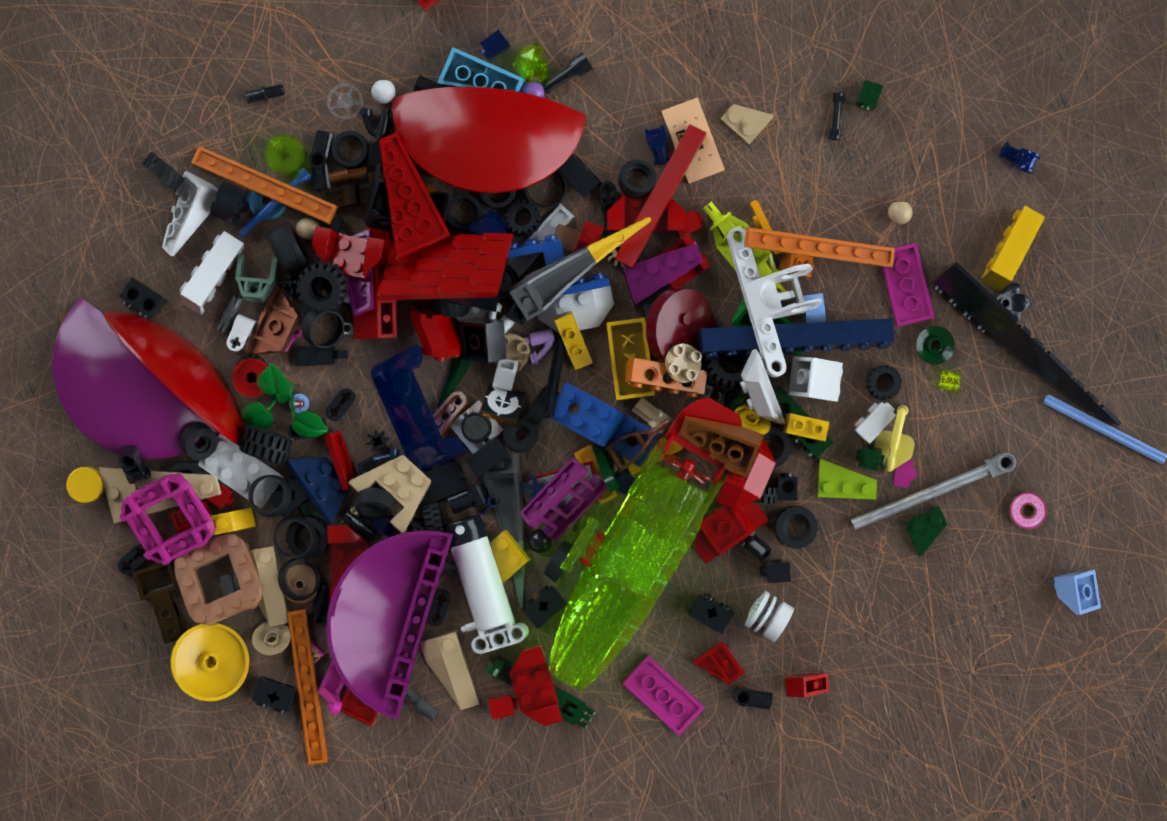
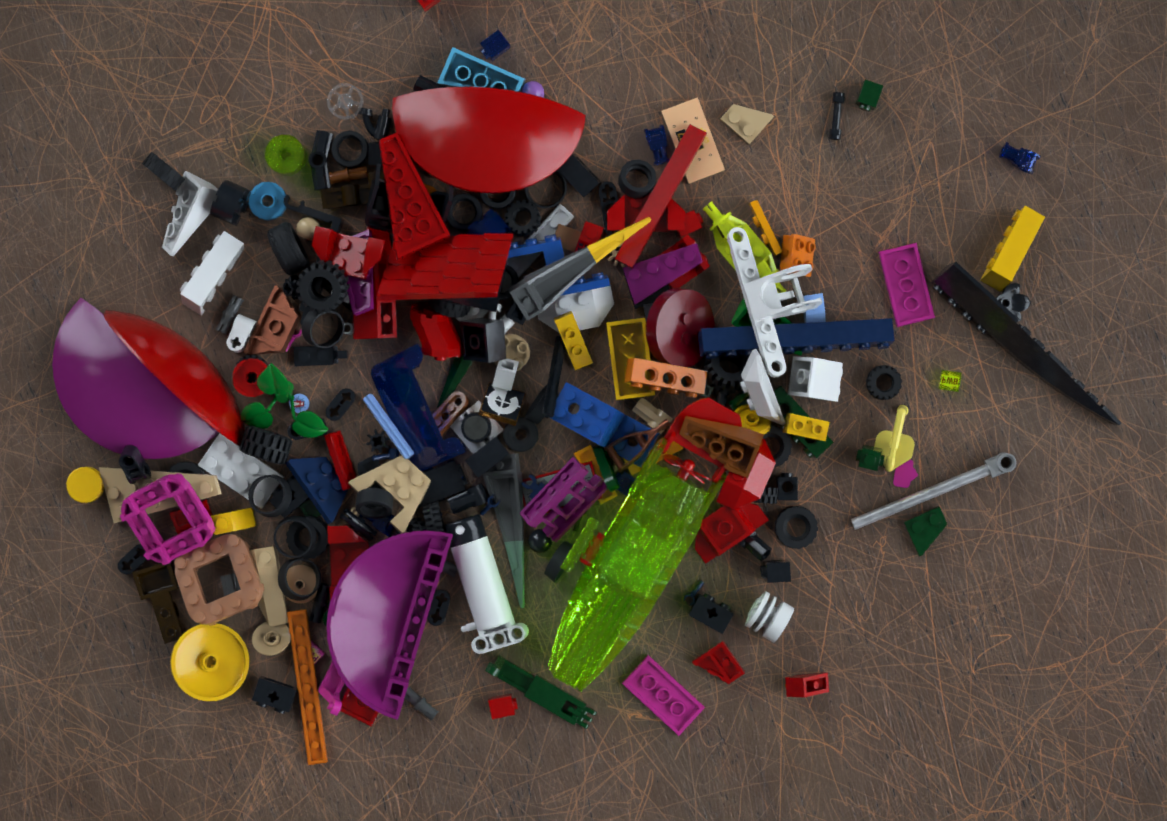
black brick [119,277,167,319] -> none
black tyre [180,423,218,460] -> none
orange tile [191,146,338,225] -> none
red brick [206,481,235,509] -> none
sand green piece [235,253,279,303] -> none
blue piece [238,166,312,237] -> none
black axle [245,84,285,104] -> none
white piece [371,80,396,104] -> none
tan wedge [420,630,480,710] -> none
yellow wing [490,529,531,583] -> none
red piece [509,646,563,726] -> none
clear neon green cylinder [513,43,548,82] -> none
black brick [523,585,567,629] -> none
lavender plant [524,328,555,366] -> none
black piece [541,52,593,94] -> none
tan dish [665,344,702,383] -> none
black piece [733,686,773,710] -> none
orange tile [744,227,895,268] -> none
lime wing [817,458,877,500] -> none
white brick [853,402,896,444] -> none
tan piece [888,202,913,225] -> none
dark green dish [916,326,955,365] -> none
tile [1008,491,1048,530] -> none
light blue axle [1043,395,1167,464] -> none
light blue slope [1054,570,1101,615] -> none
none -> light blue axle [363,394,414,459]
none -> hand [683,580,704,606]

